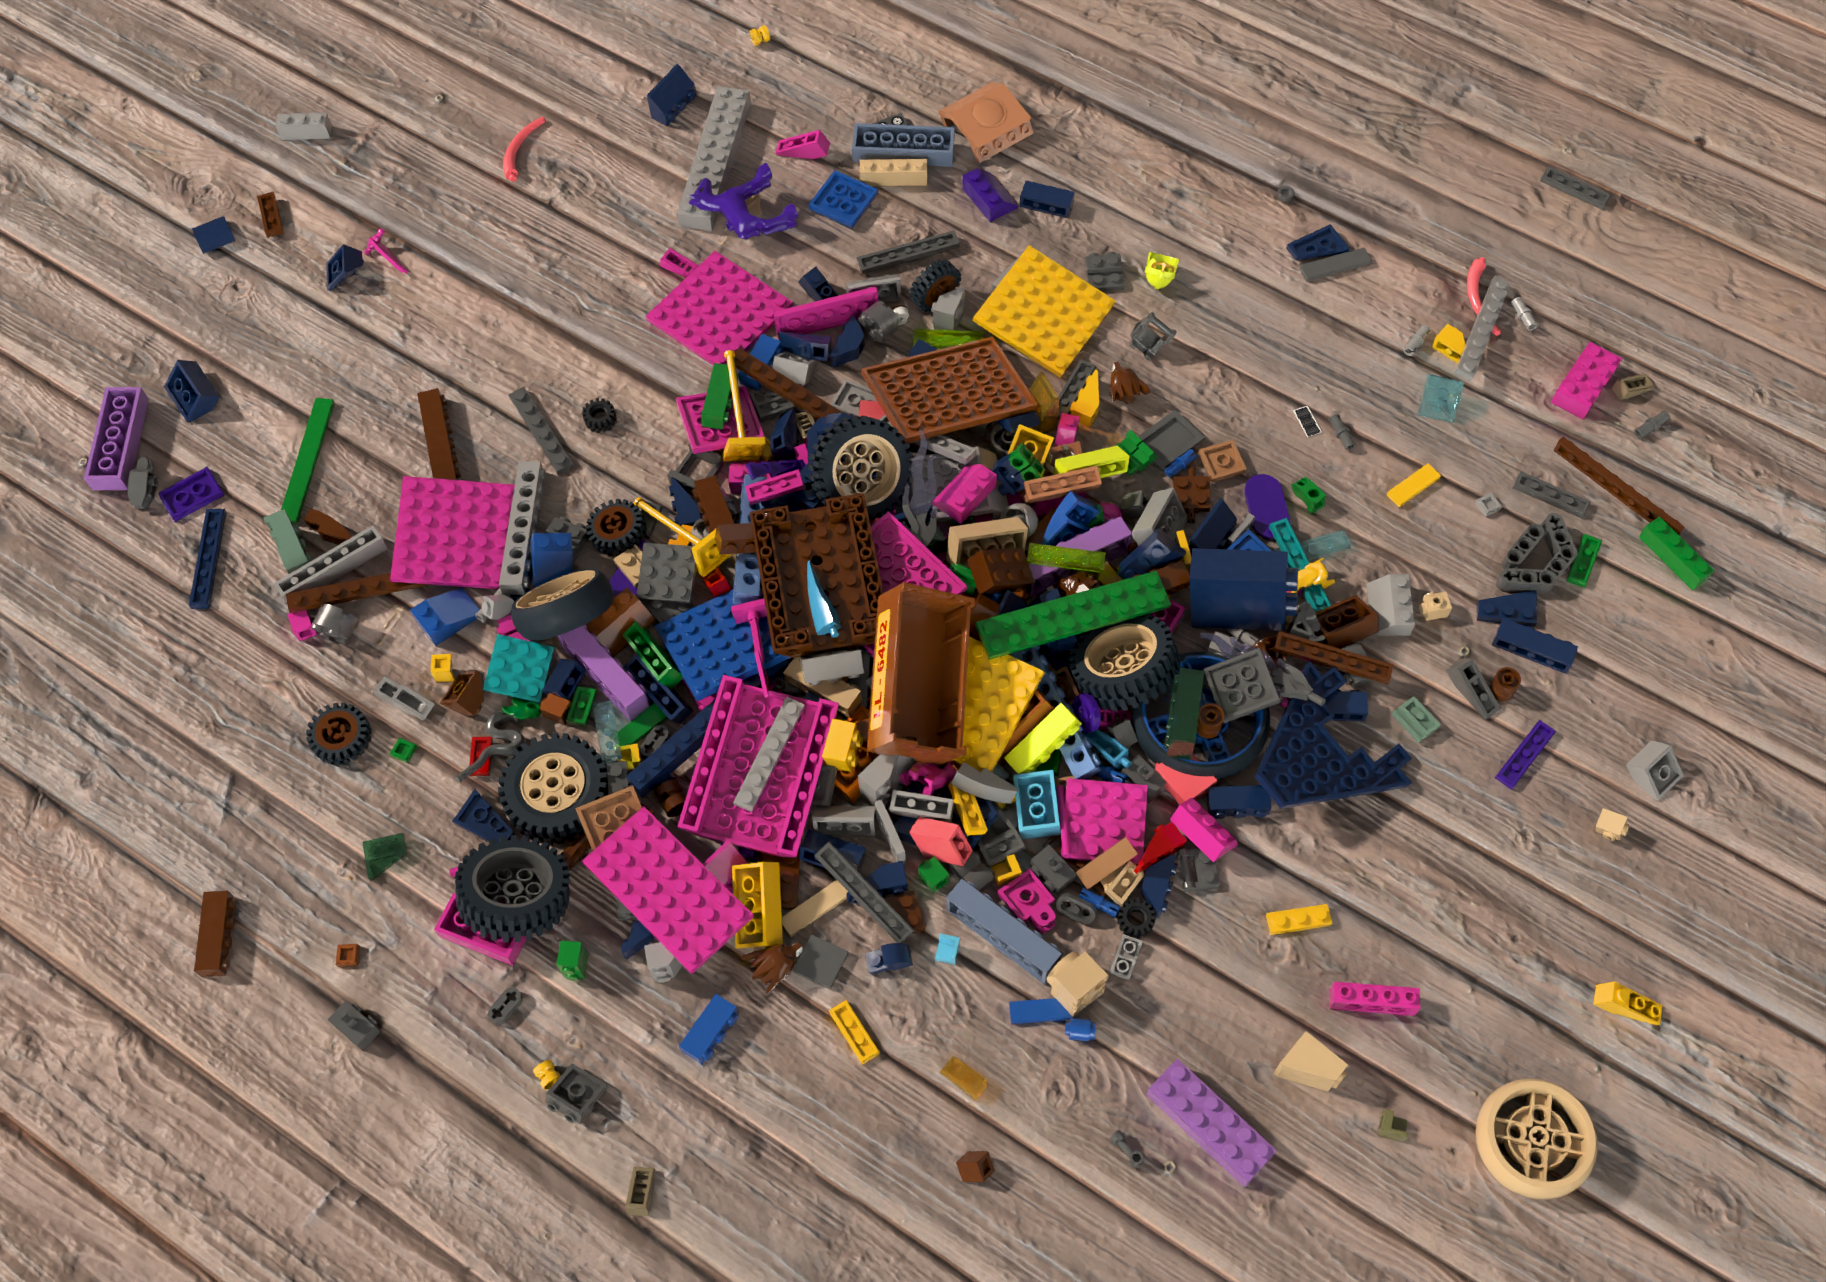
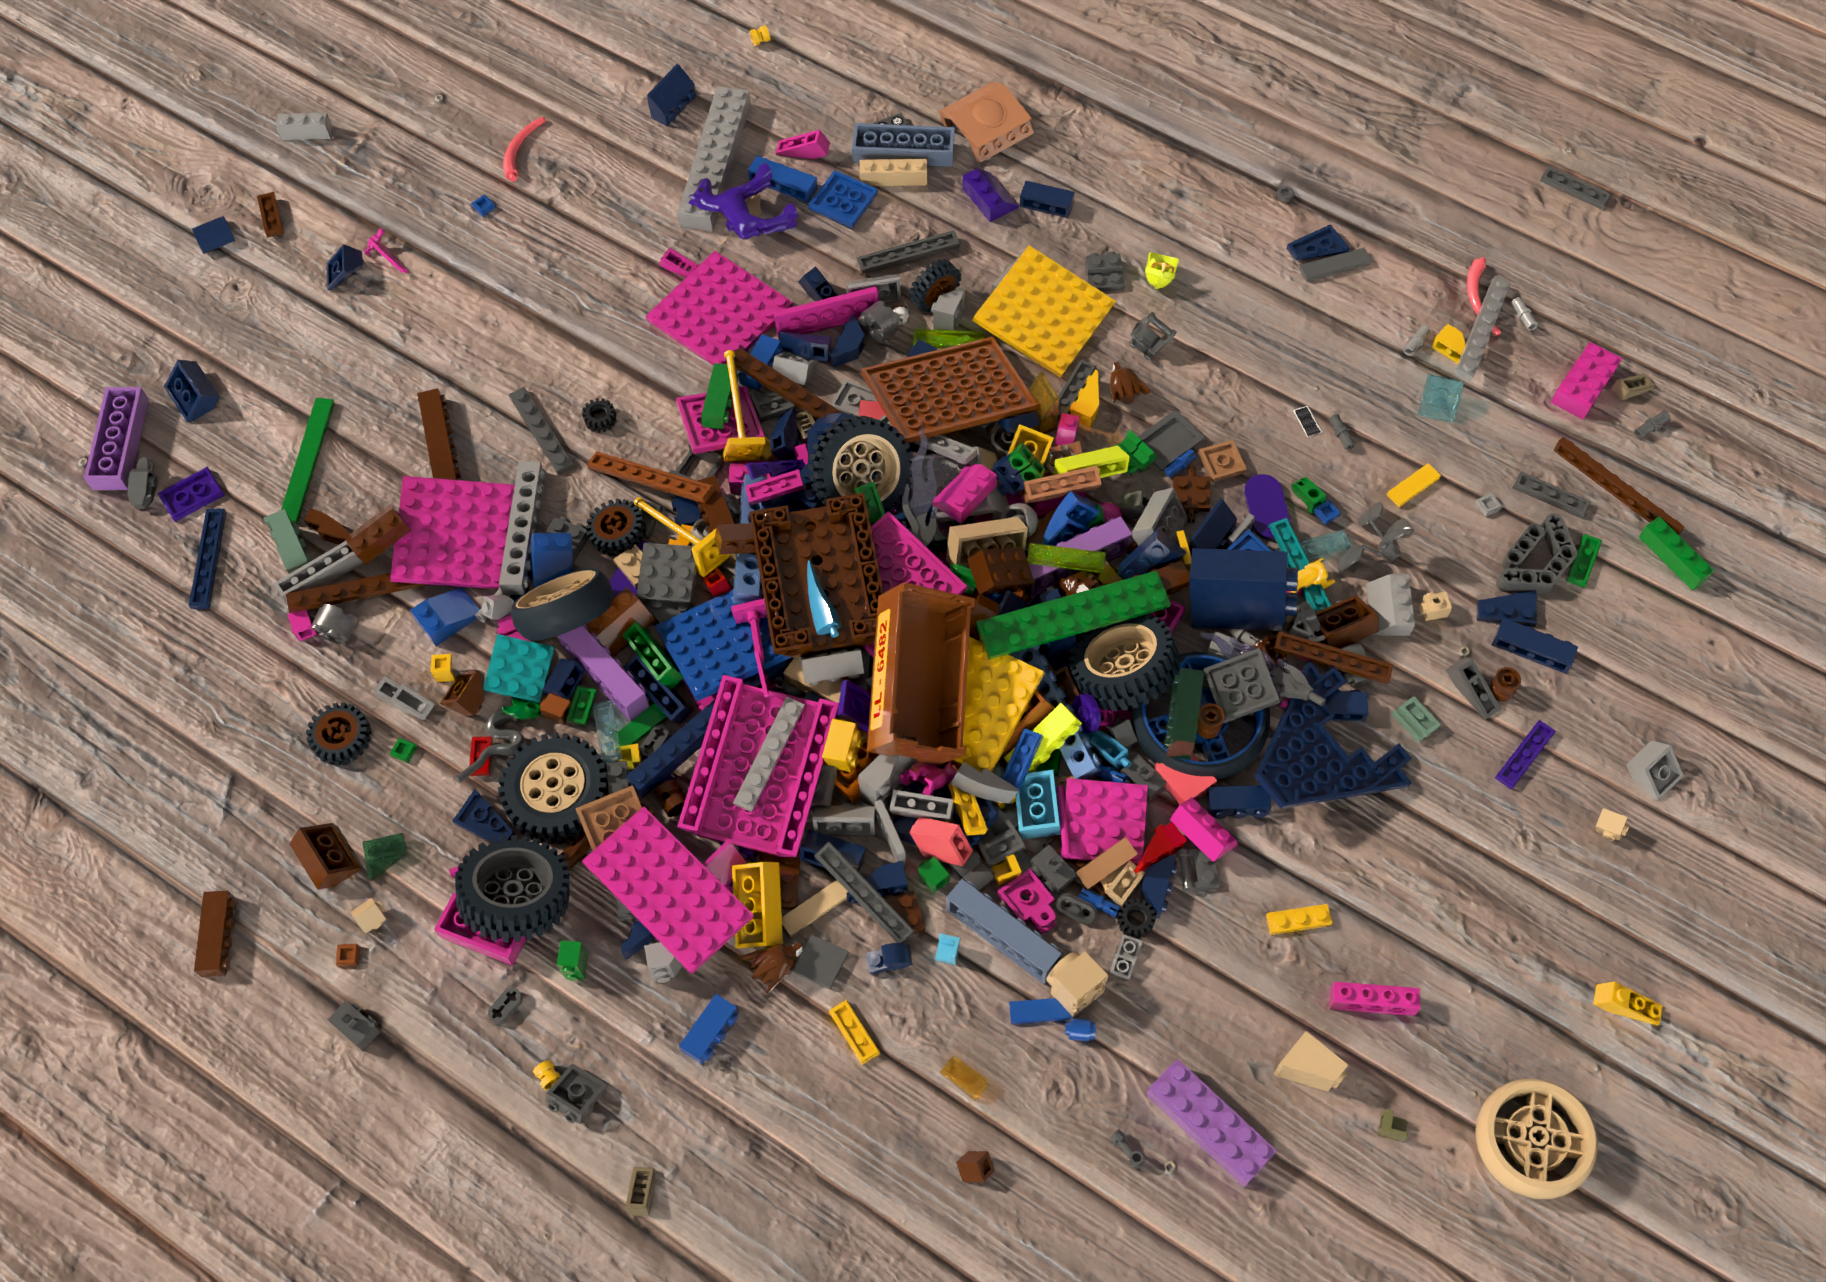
none -> reddish brown slope [289,823,361,890]
none -> reddish brown slope [346,503,411,564]
none -> tan brick [351,898,386,934]
none -> blue tile [471,194,496,217]
none -> dark orange tile [587,451,715,504]
none -> blue brick [748,156,818,203]
none -> dark purple plate [838,680,871,732]
none -> green plate [855,482,885,524]
none -> blue tile [1002,728,1044,791]
none -> blue plate [1313,500,1341,525]
none -> dark grey plant [1338,502,1414,575]

